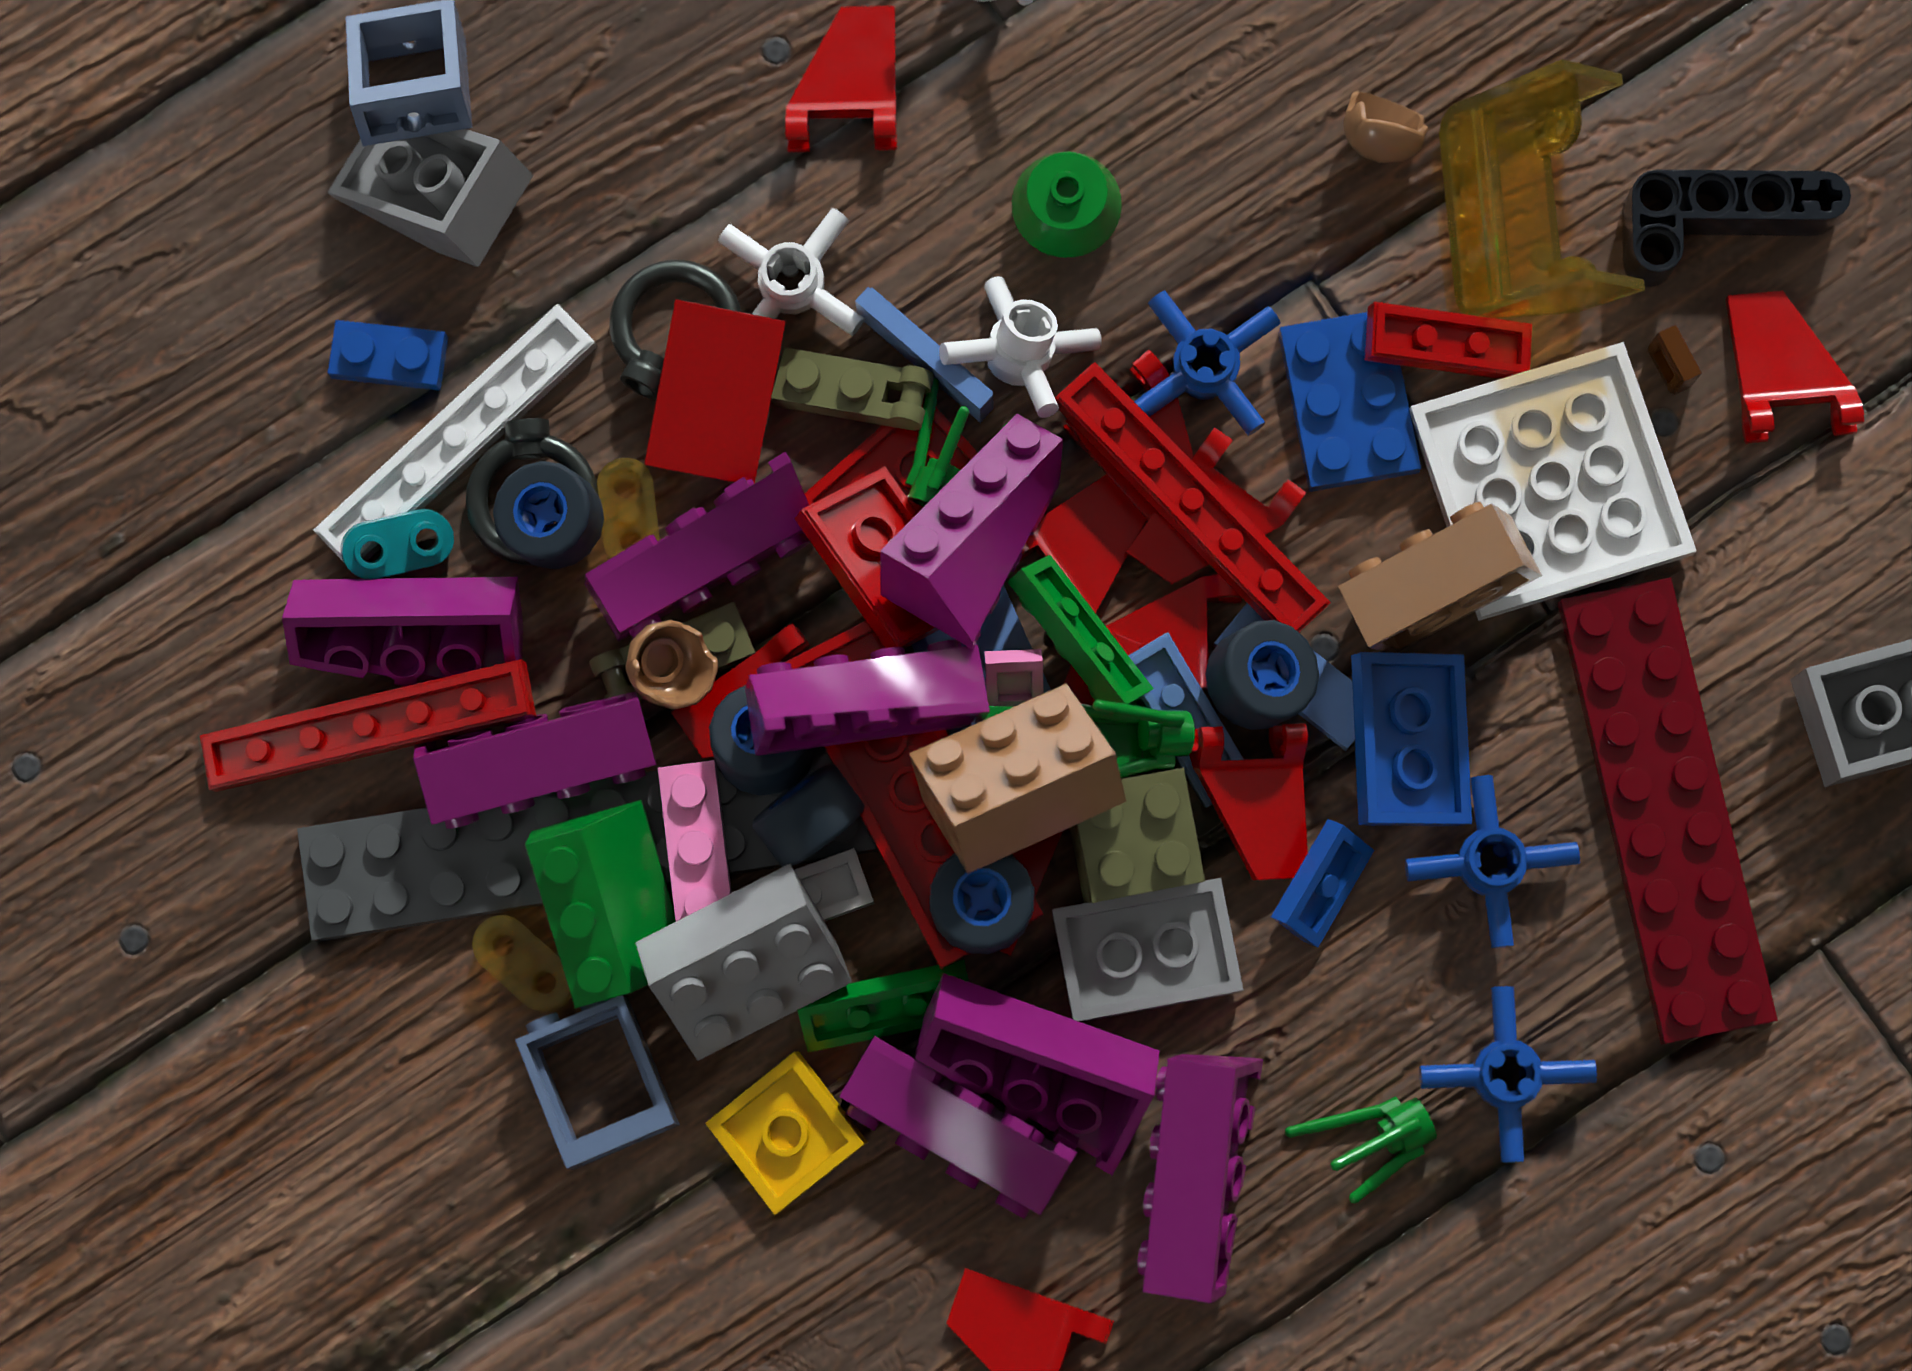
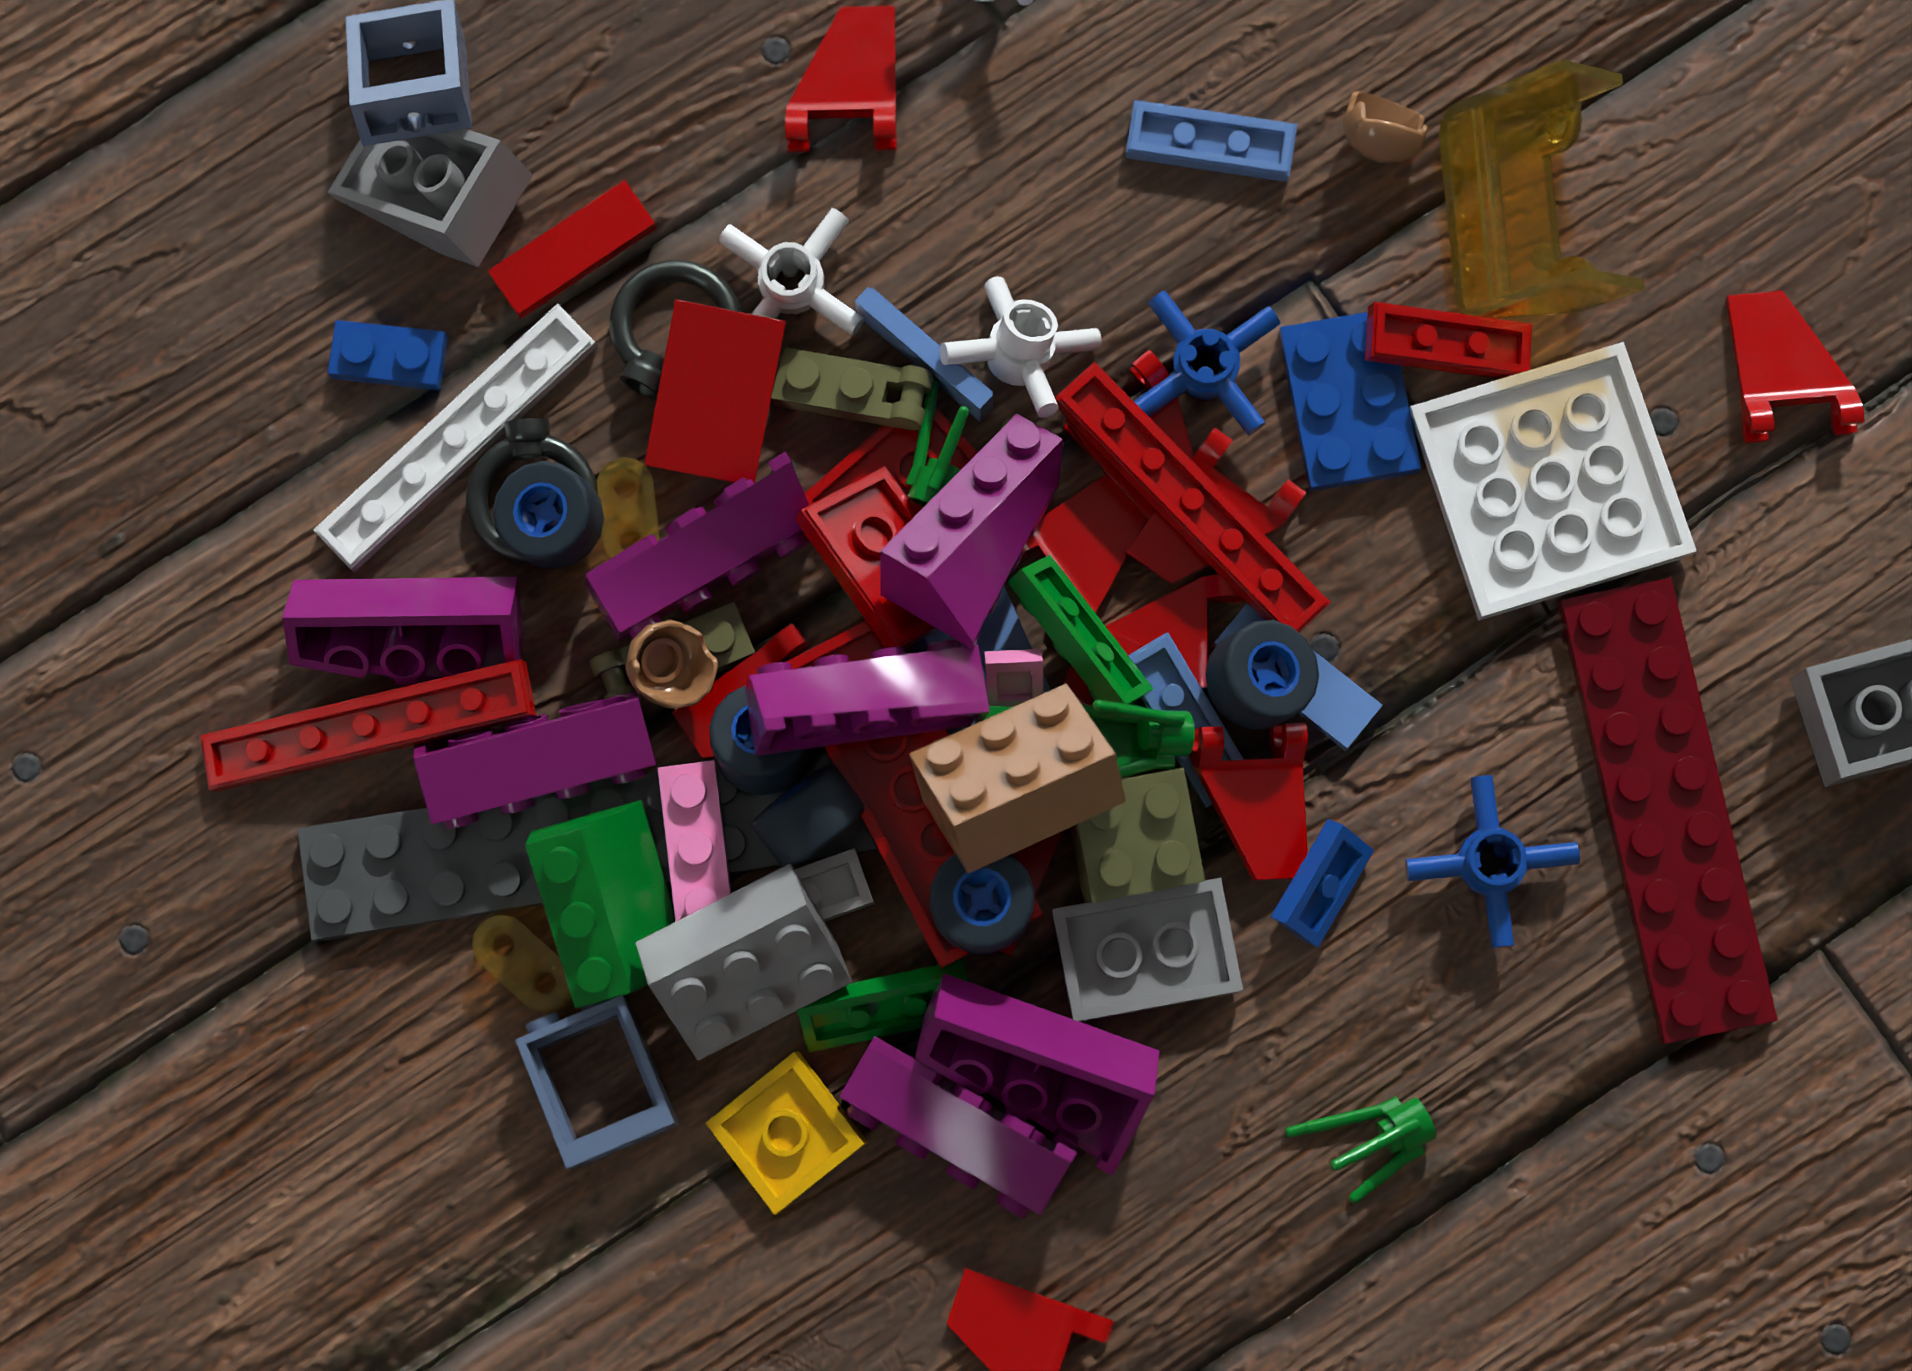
teal plate [340,509,454,579] -> none
green cone [1011,152,1122,258] -> none
magenta wedge [1138,1054,1263,1303] -> none
medium nougat brick [1338,502,1542,653] -> none
blue plate [1351,652,1472,826] -> none
blue bar [1419,986,1597,1163] -> none
black beam [1622,169,1851,288] -> none
reddish brown tile [1647,324,1702,395] -> none
none -> red tile [488,180,657,320]
none -> medium blue tile [1125,100,1297,182]

